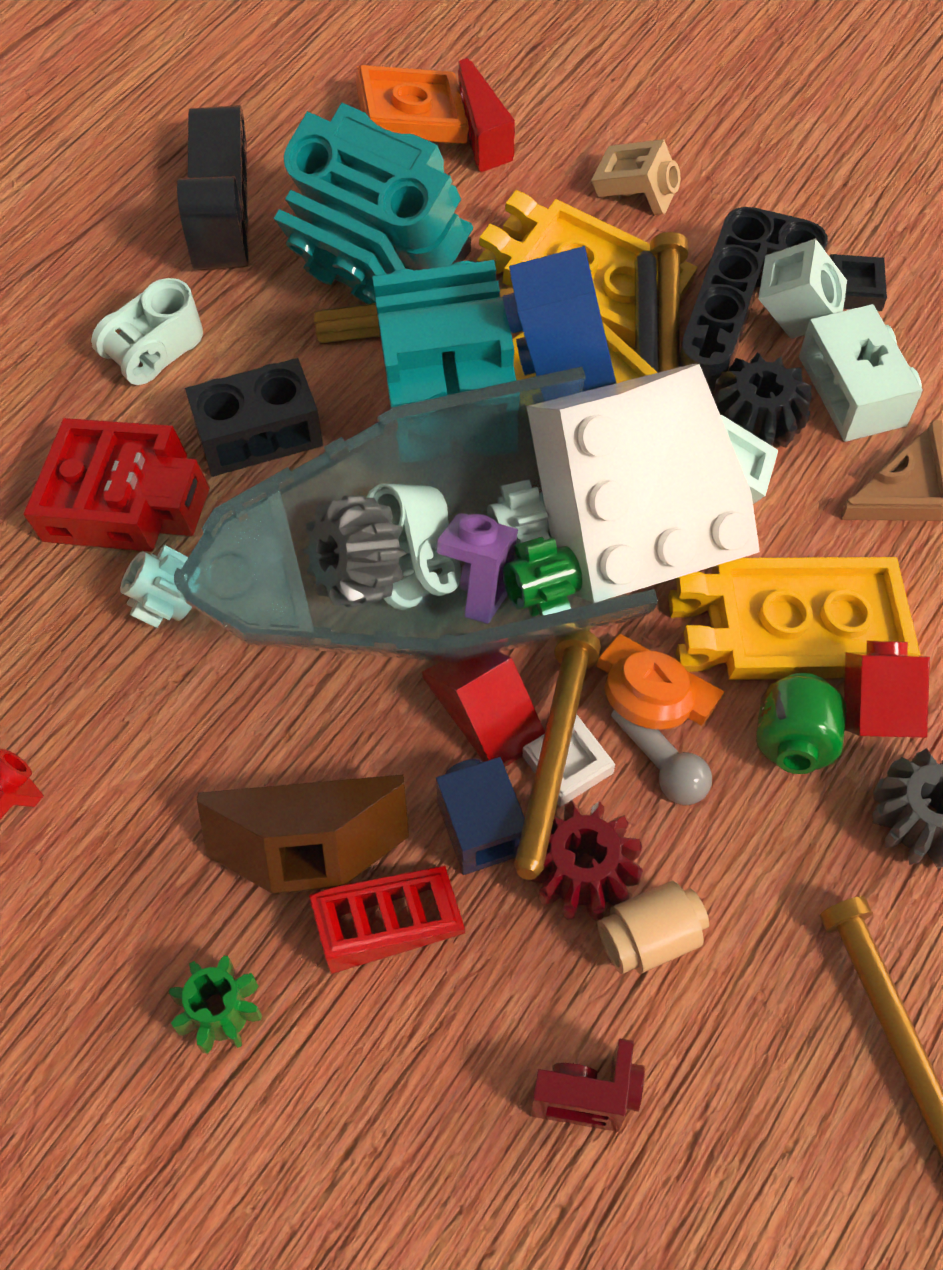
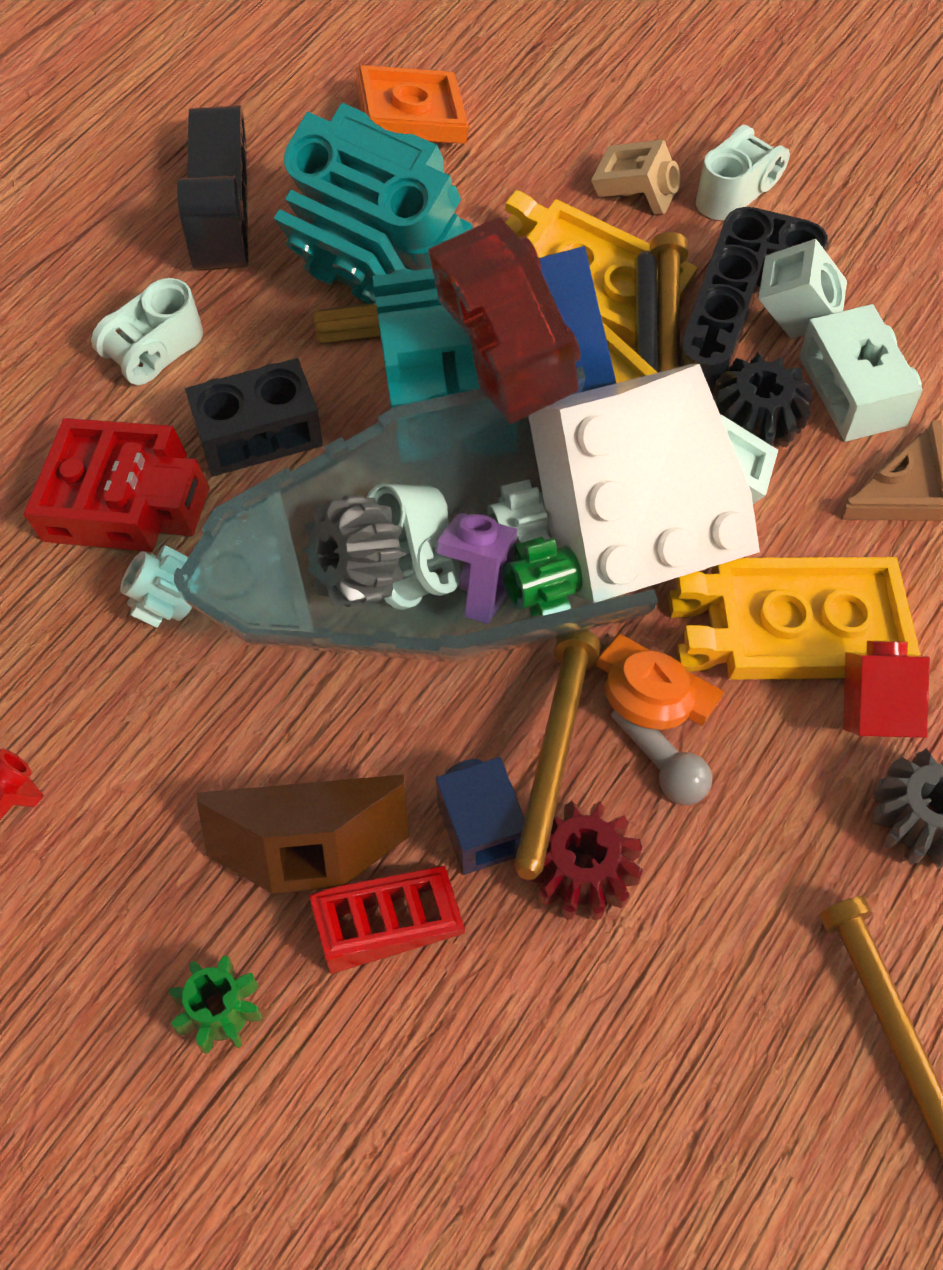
red slope [422,641,545,767] -> none
red slope [458,58,515,172] -> none
white tile [522,715,615,807] -> none
dark red bracket [531,1038,645,1132] -> none
tan brick [597,881,709,974] -> none
green head [756,673,847,774] -> none
black tile [829,254,887,311] -> none
none -> clear red brick [428,217,581,424]
none -> light aqua piece [696,124,790,221]

